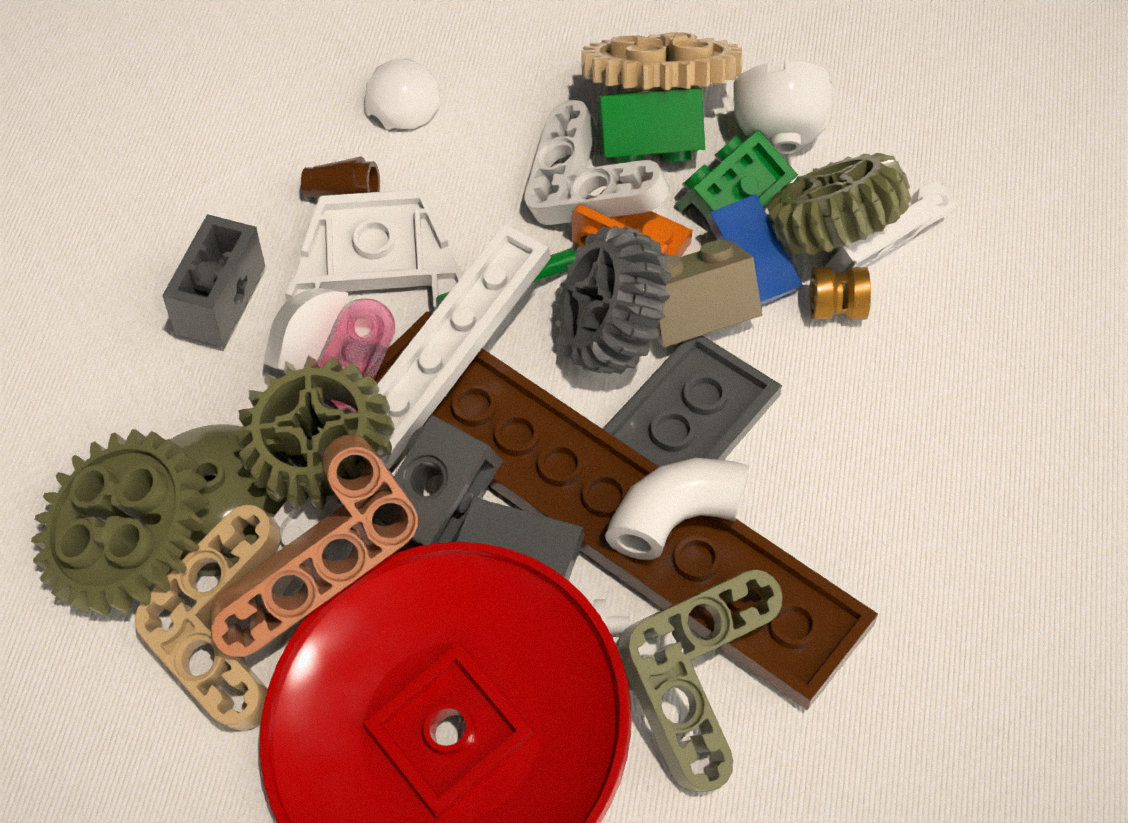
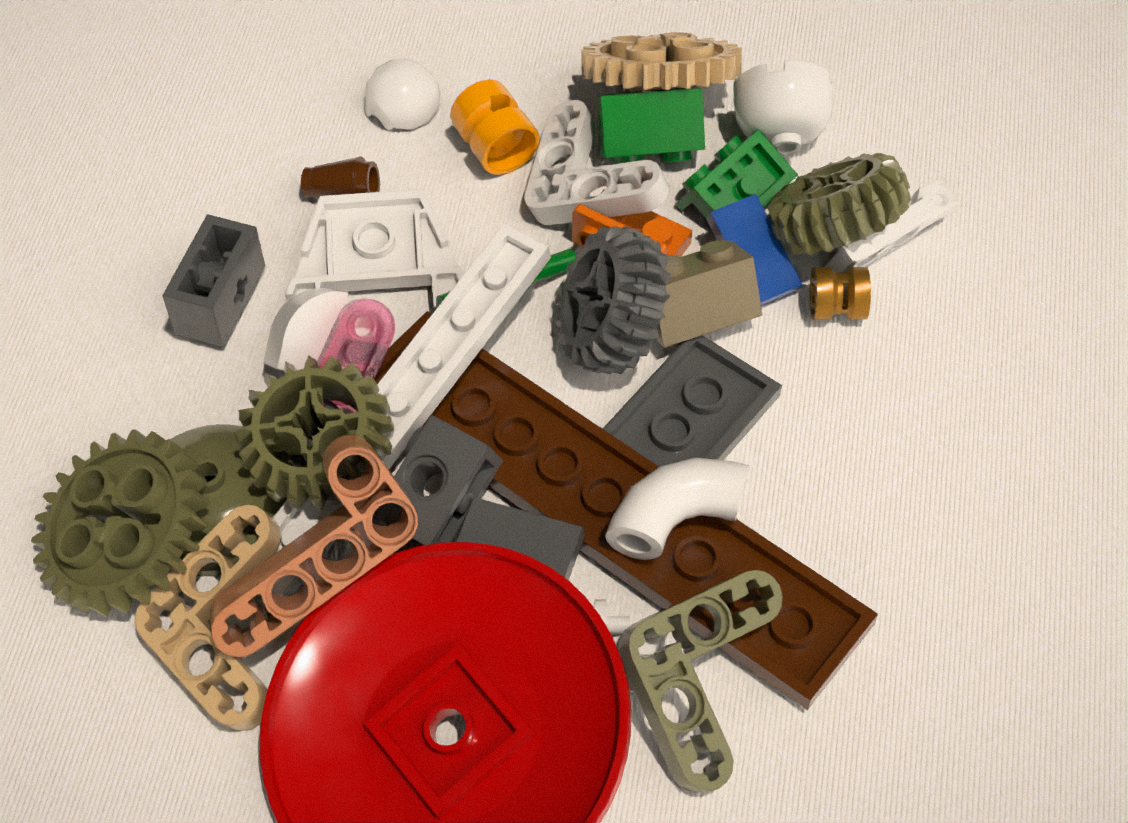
none -> light orange wheel [450,79,540,175]

